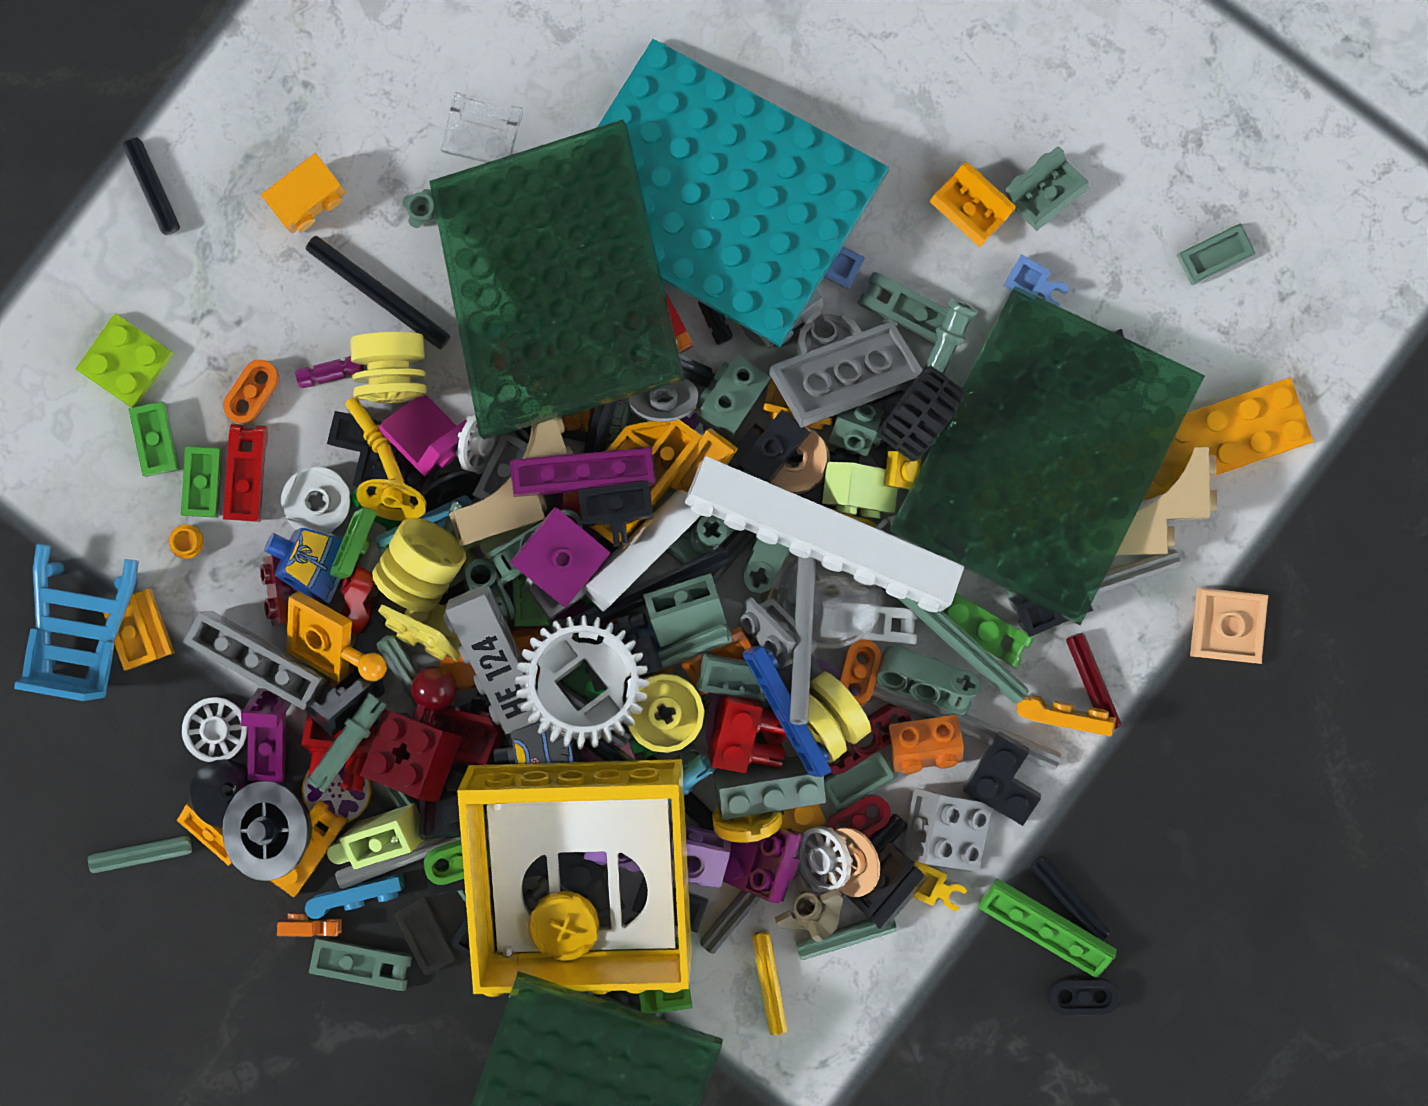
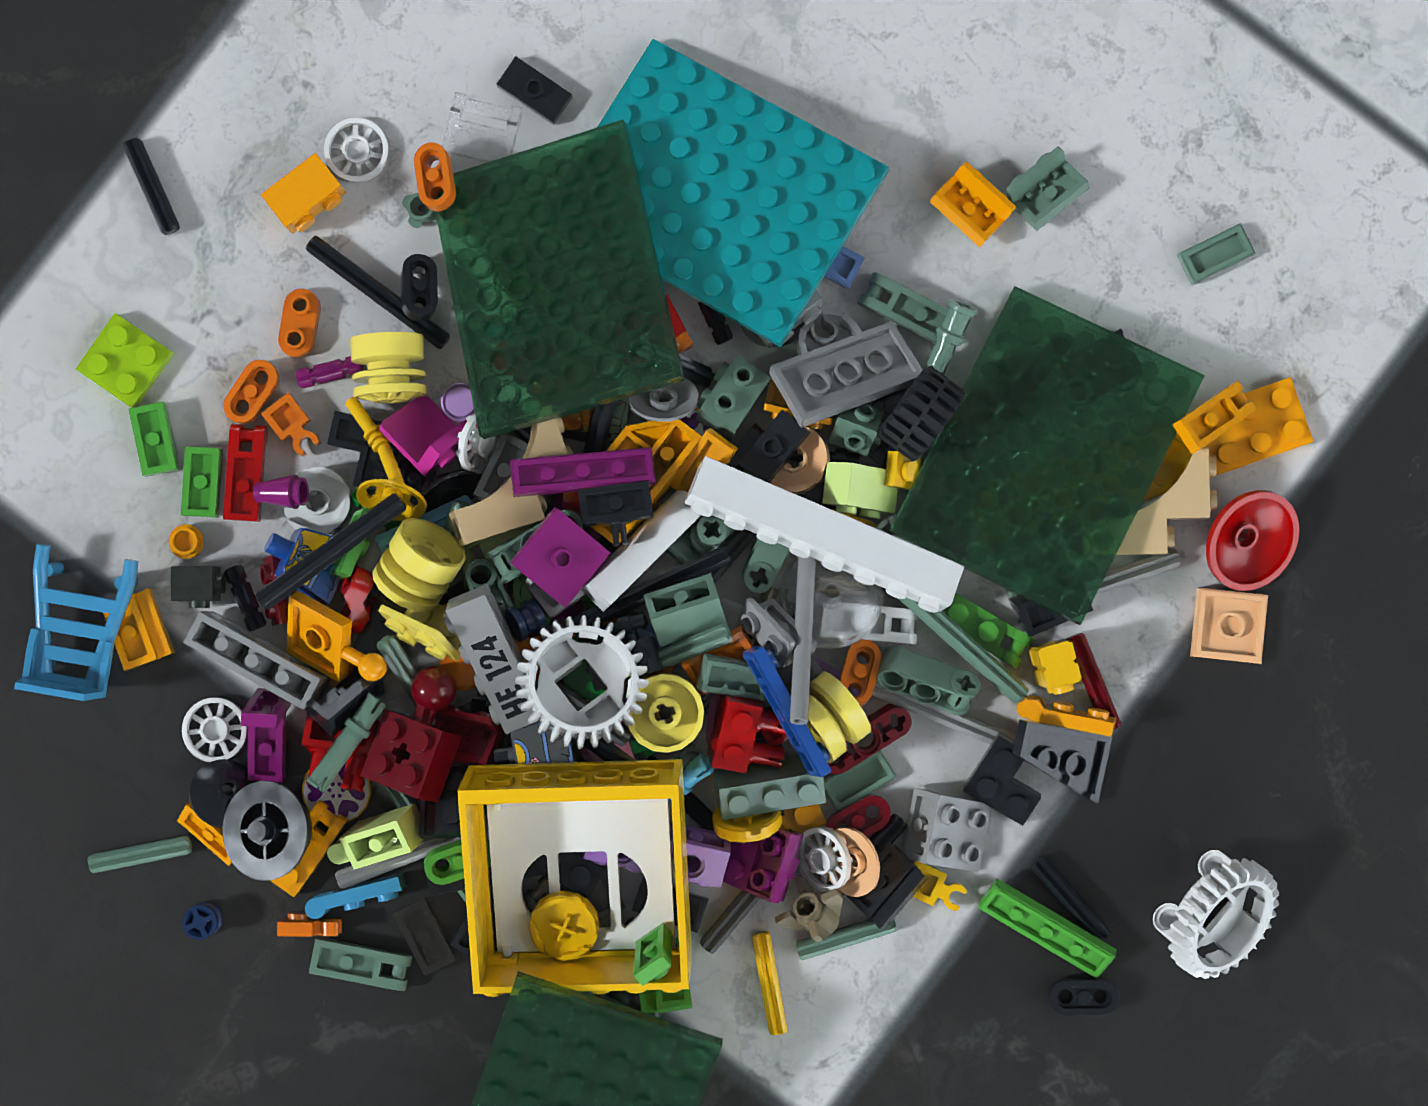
orange bracket [889,715,964,774] -> none
medium blue plate [1003,254,1069,310] -> none
none -> pearl dark grey brick [171,566,226,608]
none -> dark blue wheel [182,901,223,940]
none -> black axle [224,565,266,631]
none -> magenta cone [253,474,309,509]
none -> black axle [256,493,406,609]
none -> orange plate [261,392,321,457]
none -> orange plate [278,289,321,358]
none -> white wheel [324,118,389,183]
none -> black plate [401,254,438,321]
none -> orange plate [414,142,456,212]
none -> lavender piece [441,383,481,423]
none -> black plate [496,56,573,125]
none -> dark blue wheel [505,599,547,642]
none -> bright green plate [634,922,672,986]
none -> wing [1012,719,1113,804]
none -> yellow brick [1027,640,1082,695]
none -> white piece [1153,850,1279,979]
none -> light orange plate [1172,380,1257,454]
none -> red dish [1206,490,1299,591]

